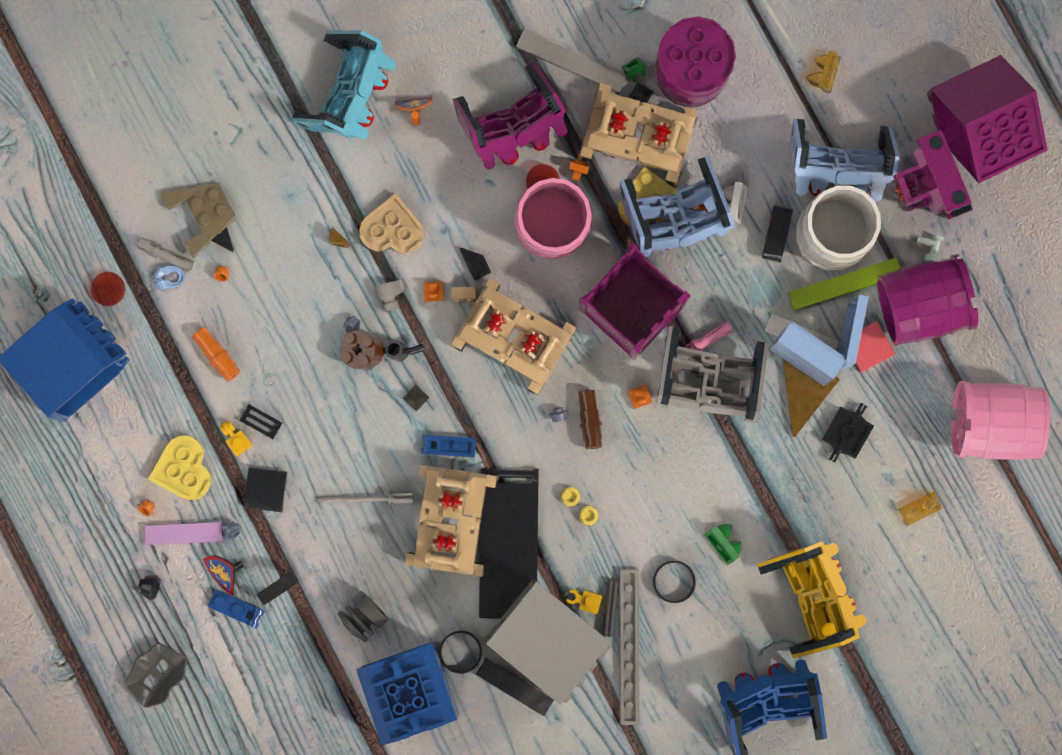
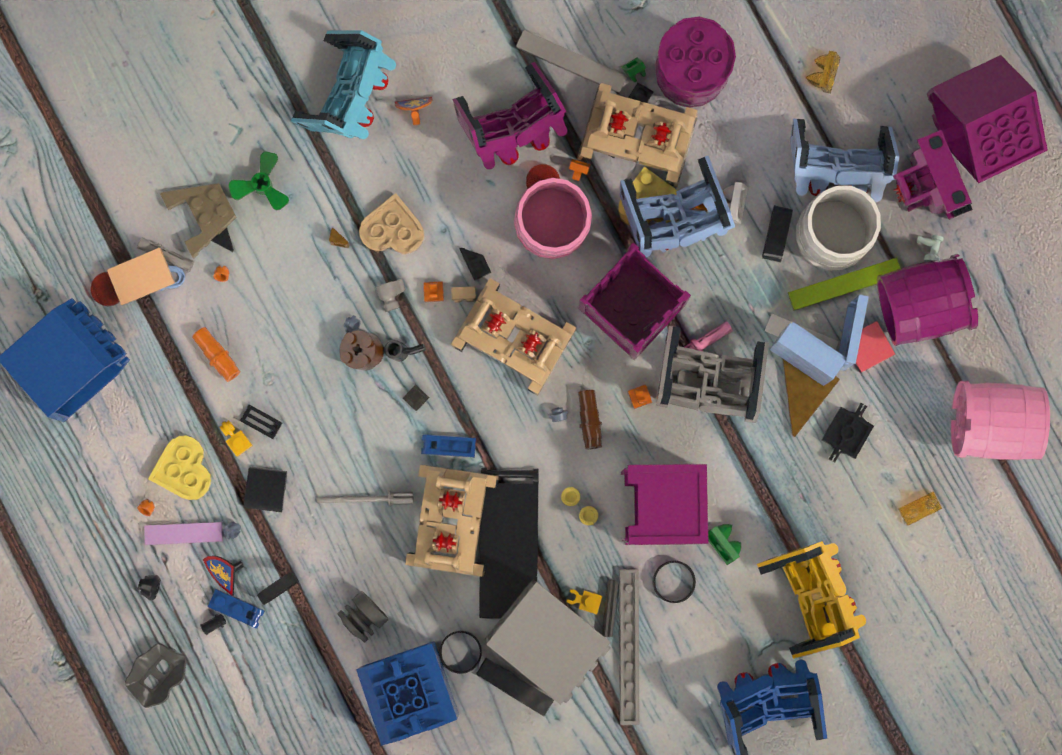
none -> light nougat tile [107,248,175,305]
none -> black pin [200,614,227,635]
none -> green piece [229,152,289,211]
none -> magenta container [621,464,708,545]

